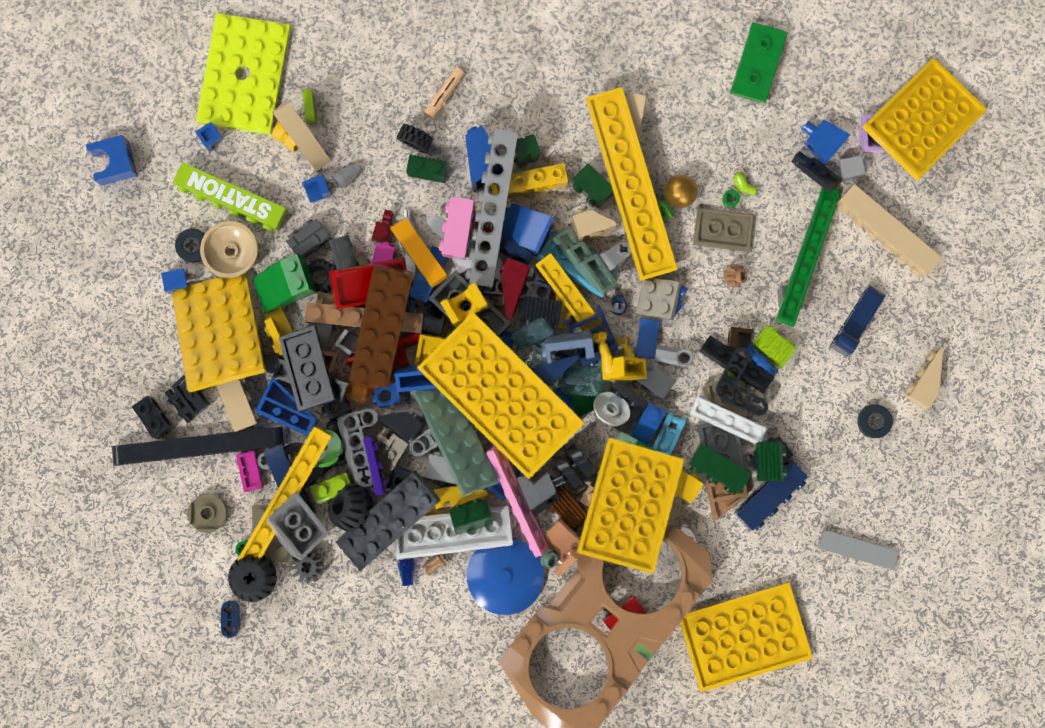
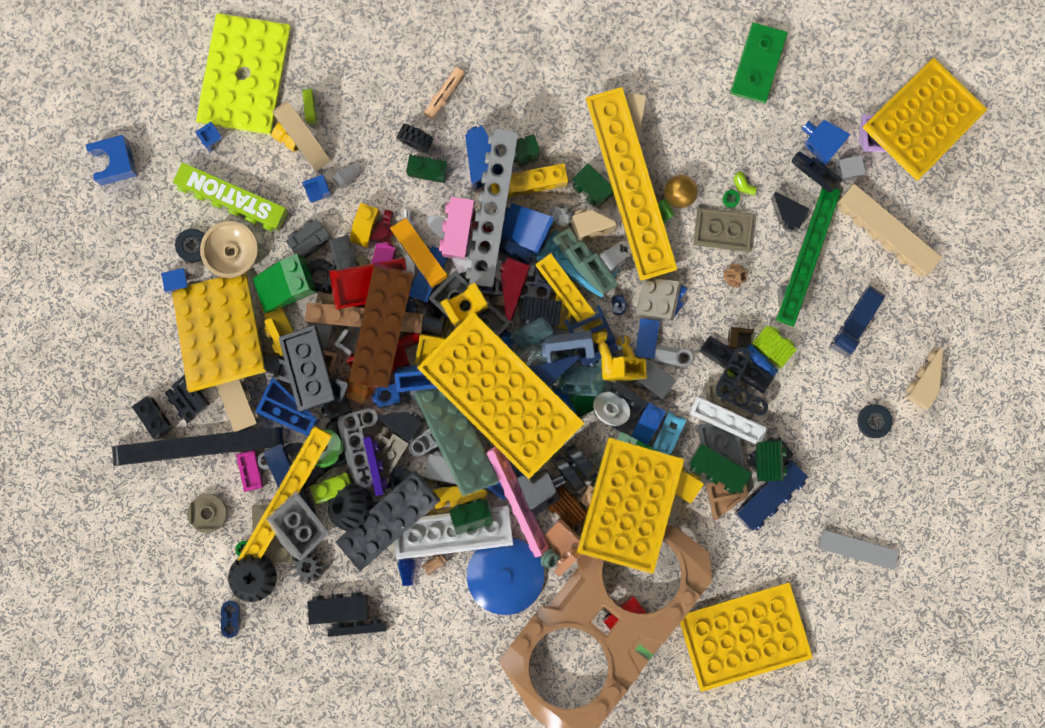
none -> black brick [307,592,369,625]
none -> black plate [327,619,388,637]
none -> yellow slope [350,202,381,248]
none -> light grey gear [549,202,573,226]
none -> black slope [771,191,809,232]

